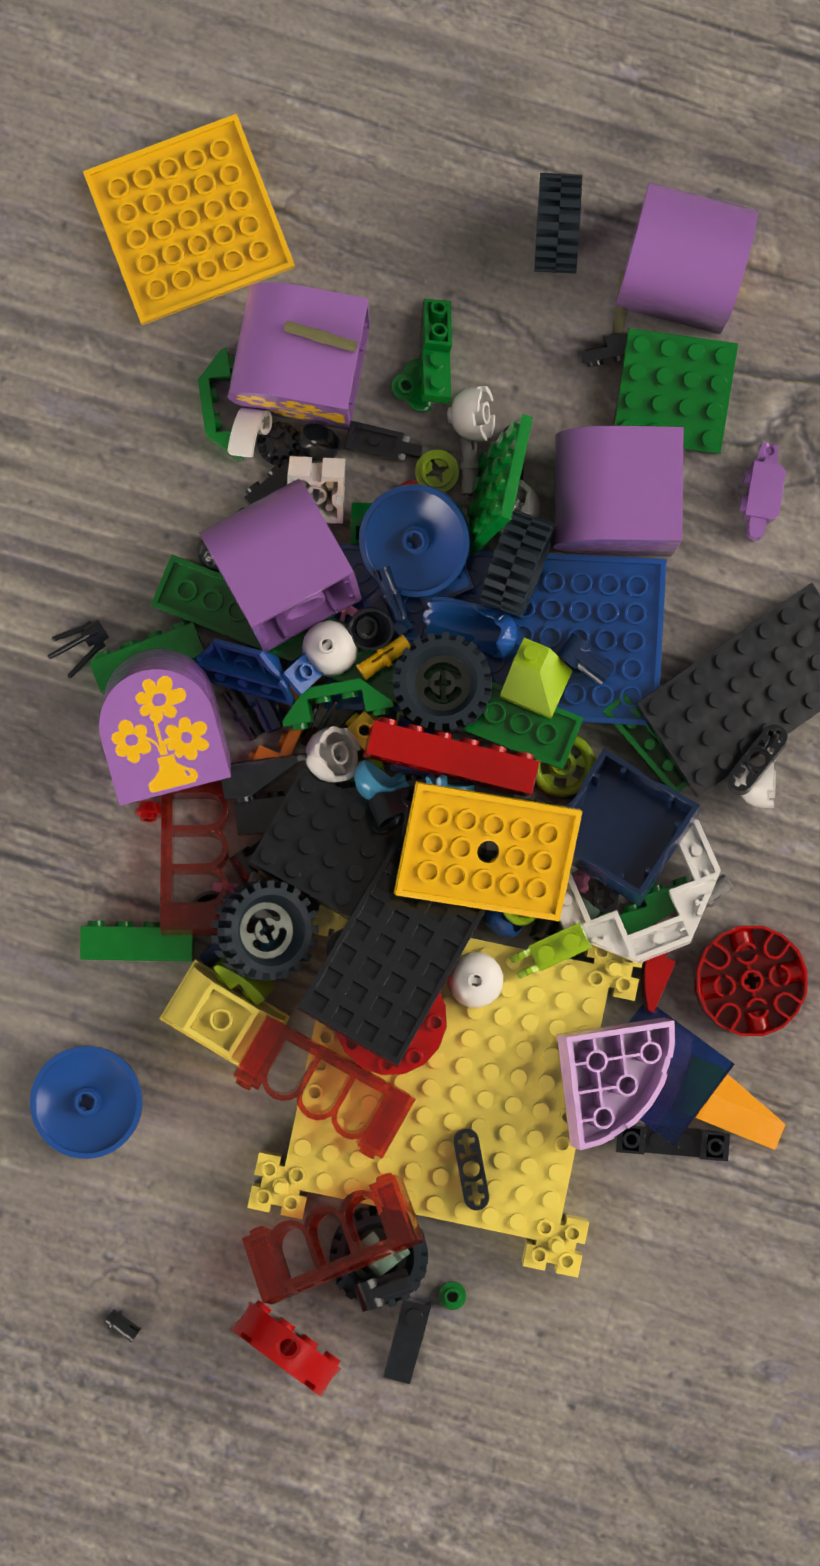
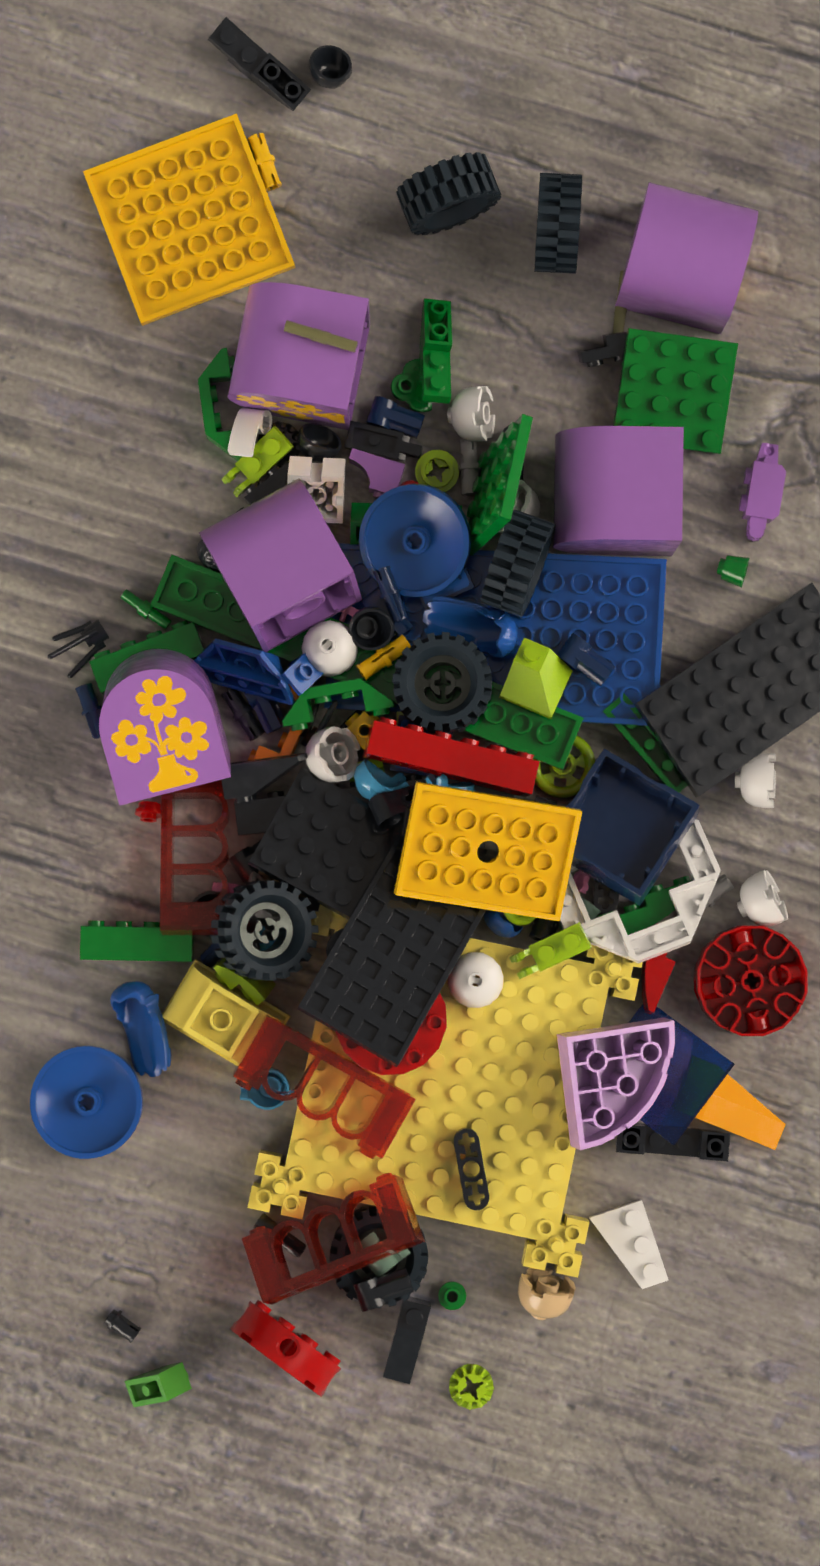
black beam [728,724,788,795] -> none
none -> dark blue axle [75,683,102,739]
none -> blue hair [110,981,172,1077]
none -> green bar [120,589,172,630]
none -> bright green slope [124,1362,192,1407]
none -> black slope [208,17,311,111]
none -> lime hinge [222,426,294,497]
none -> dark azure piece [240,1067,290,1110]
none -> yellow pin [247,133,282,191]
none -> black axle [253,1213,306,1257]
none -> black piece [309,45,352,89]
none -> medium lavender arch [349,448,405,499]
none -> dark blue piece [366,396,425,439]
none -> black wheel [396,152,501,235]
none -> lime gear [449,1364,494,1410]
none -> tan cylinder [518,1268,576,1320]
none -> white wing [589,1199,668,1289]
none -> green hat [717,555,750,588]
none -> white cylinder [737,870,788,927]

